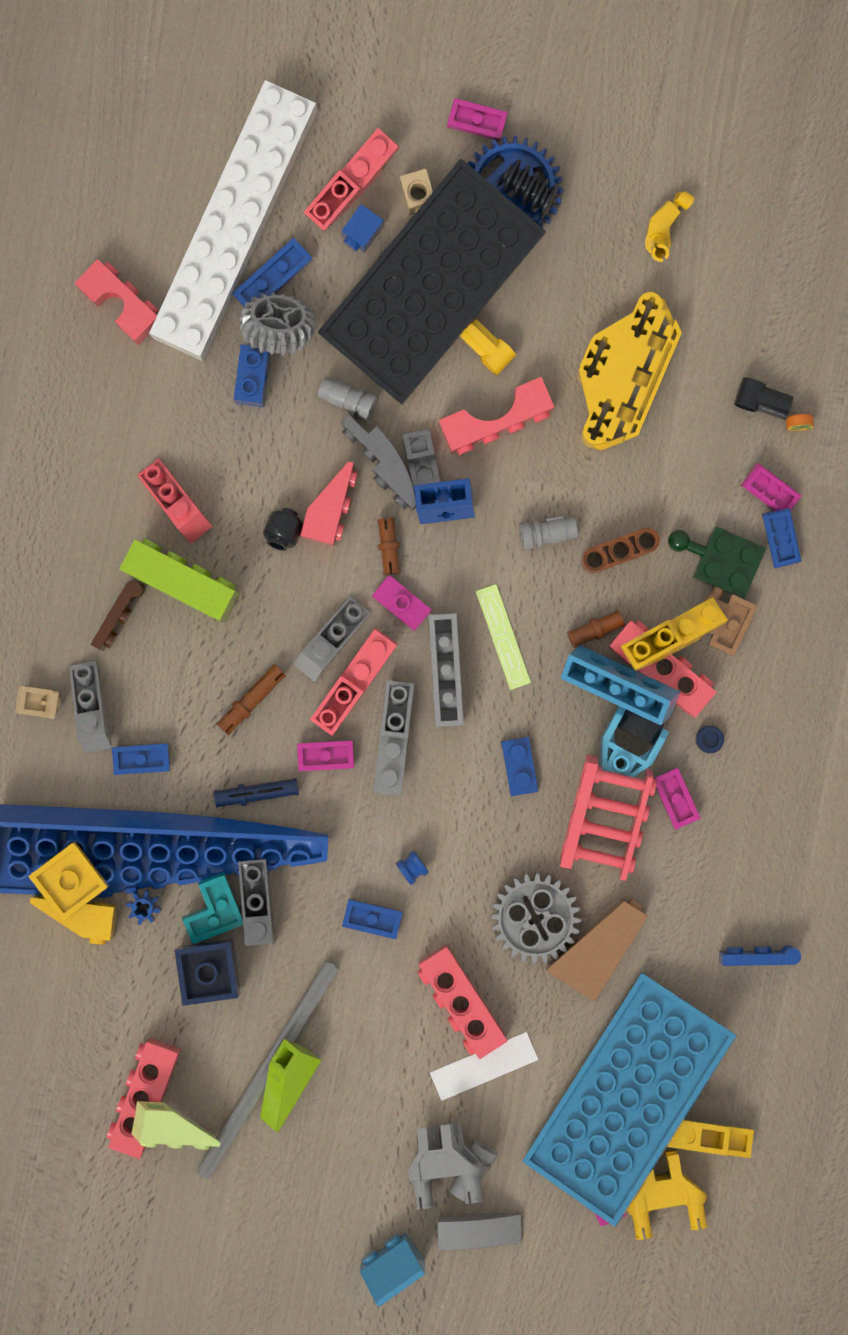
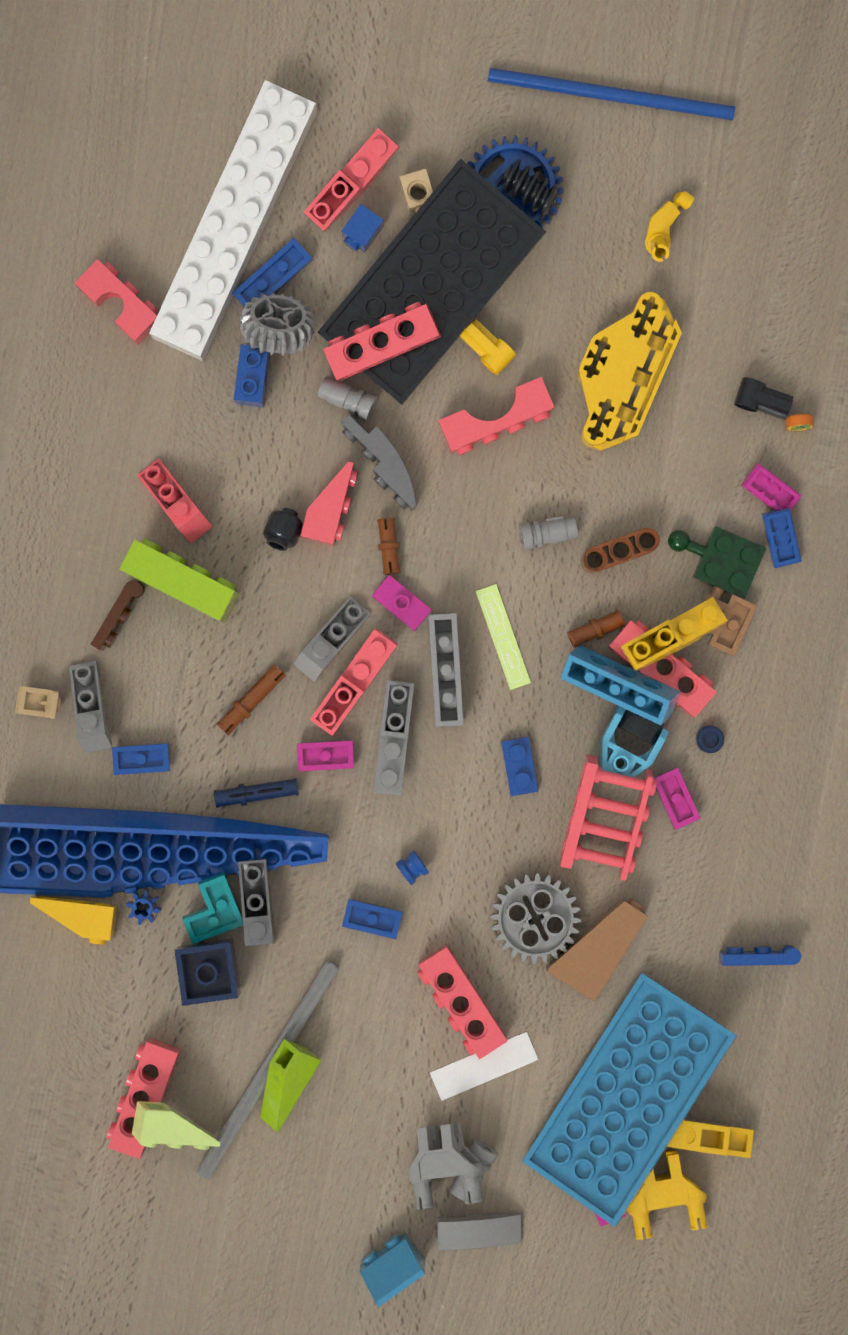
yellow plate [28,841,109,921] -> none
flat silver slope [402,429,440,493] -> none
blue brick [414,478,475,524] -> none
dark pink plate [447,98,508,142] -> none
none -> coral brick [323,302,442,381]
none -> blue piece [488,68,735,121]

